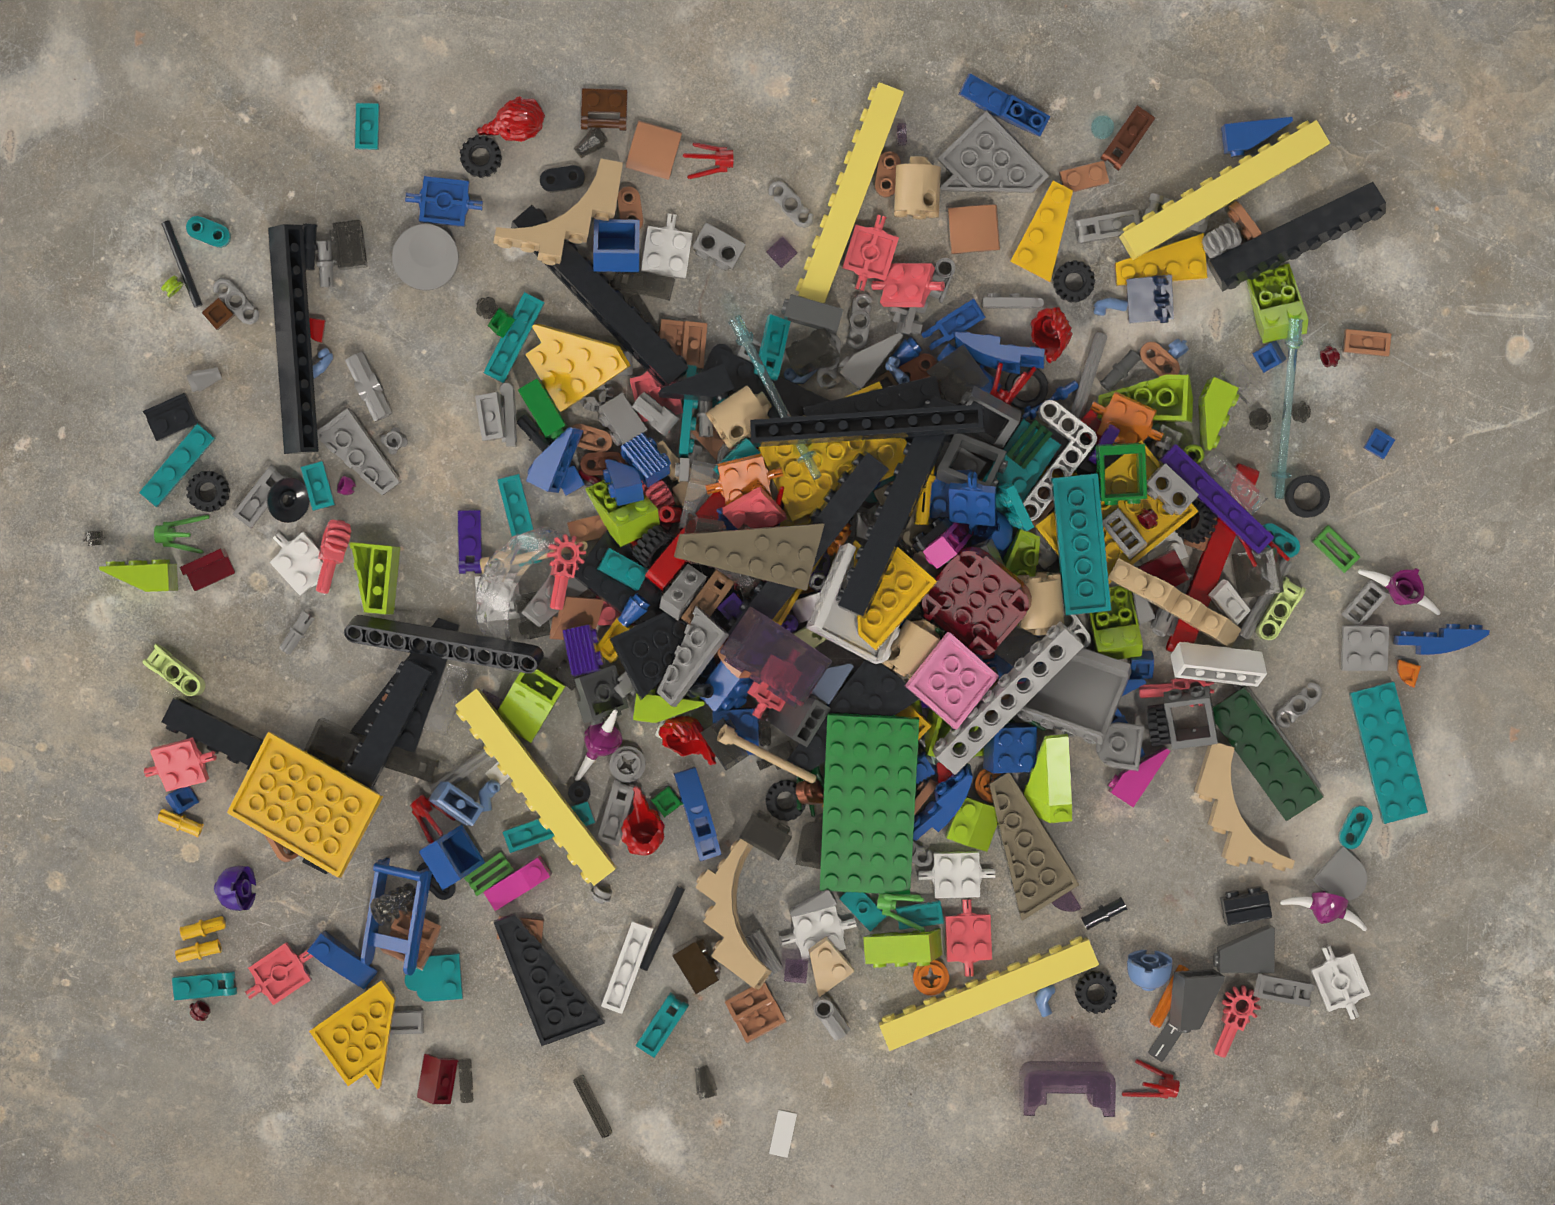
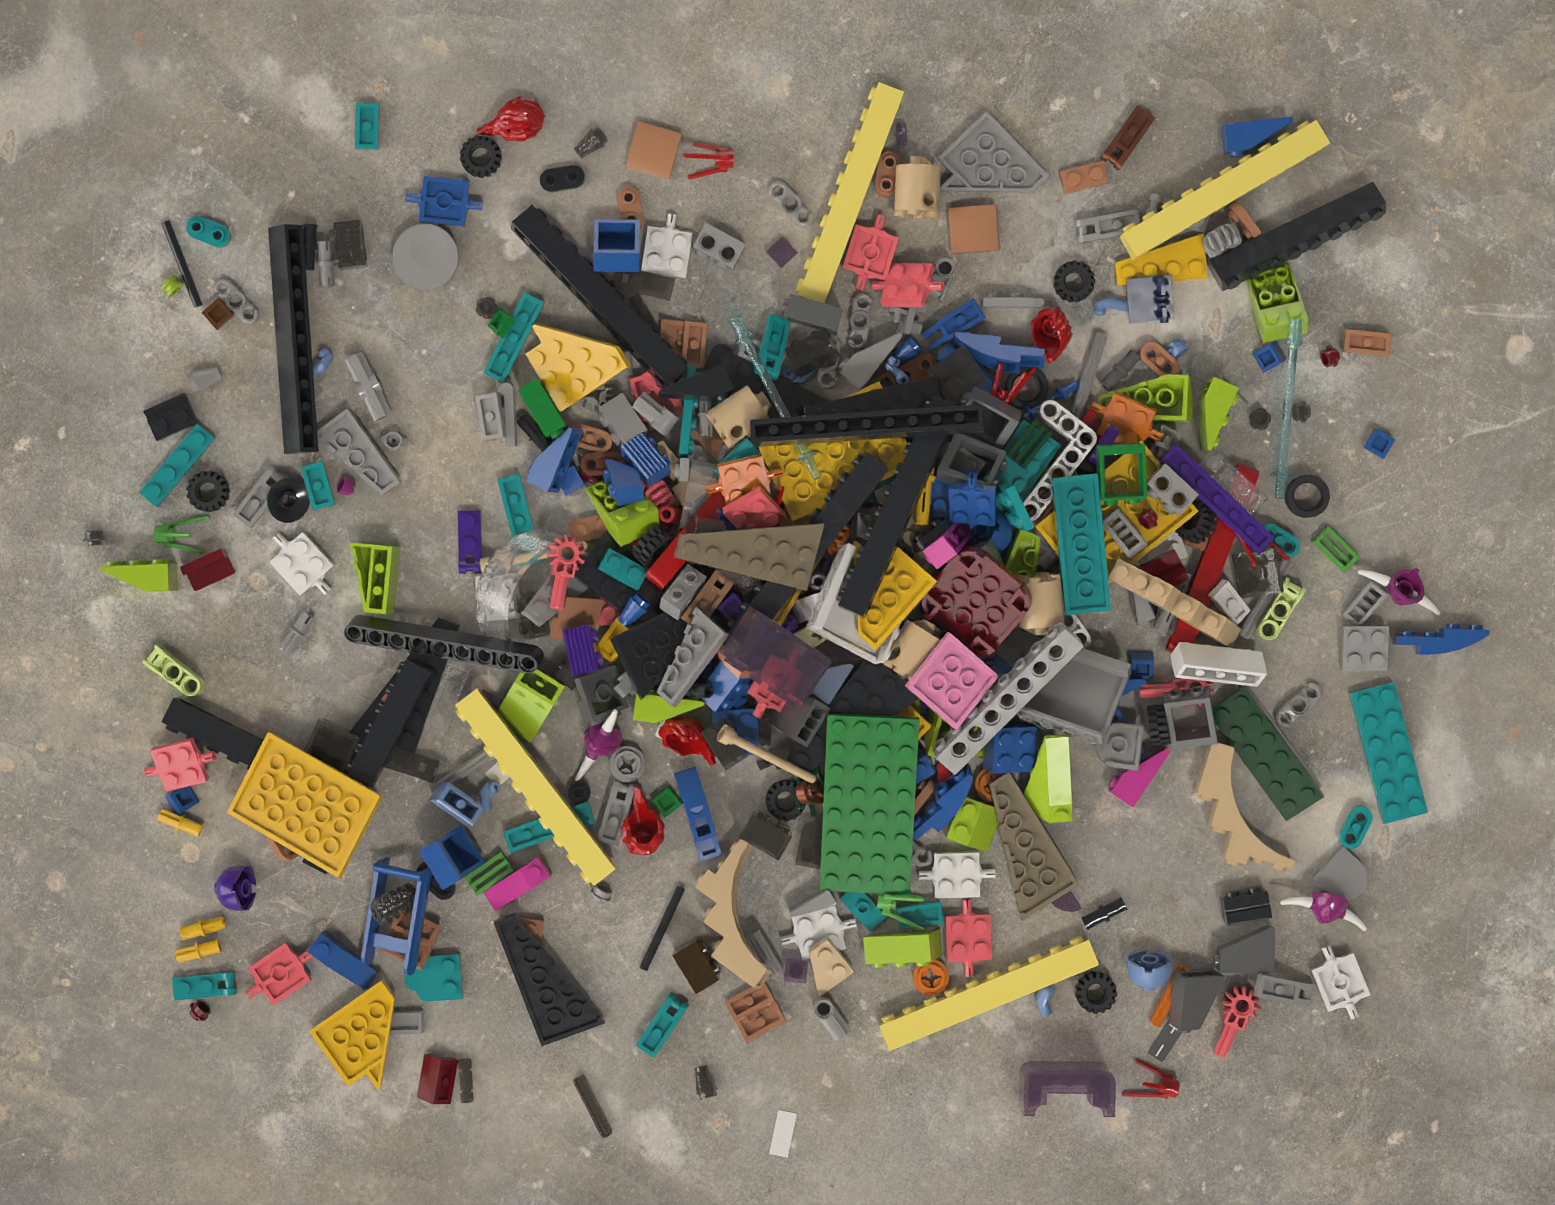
red tile [309,318,326,343] -> none
coral gear [316,519,351,594] -> none
red plant [410,794,456,844] -> none
tan arch [493,159,623,265] -> none
reddish brown plate [581,88,628,131] -> none
white plate [601,921,653,1014] -> none
blue slope [958,74,1051,137] -> none
yellow wing [1010,180,1073,282] -> none
lime slope [1088,586,1143,660] -> none
clear light blue tile [1091,116,1114,139] -> none
lime cone [1183,444,1204,465] -> none
orange tile [1397,660,1421,688] -> none

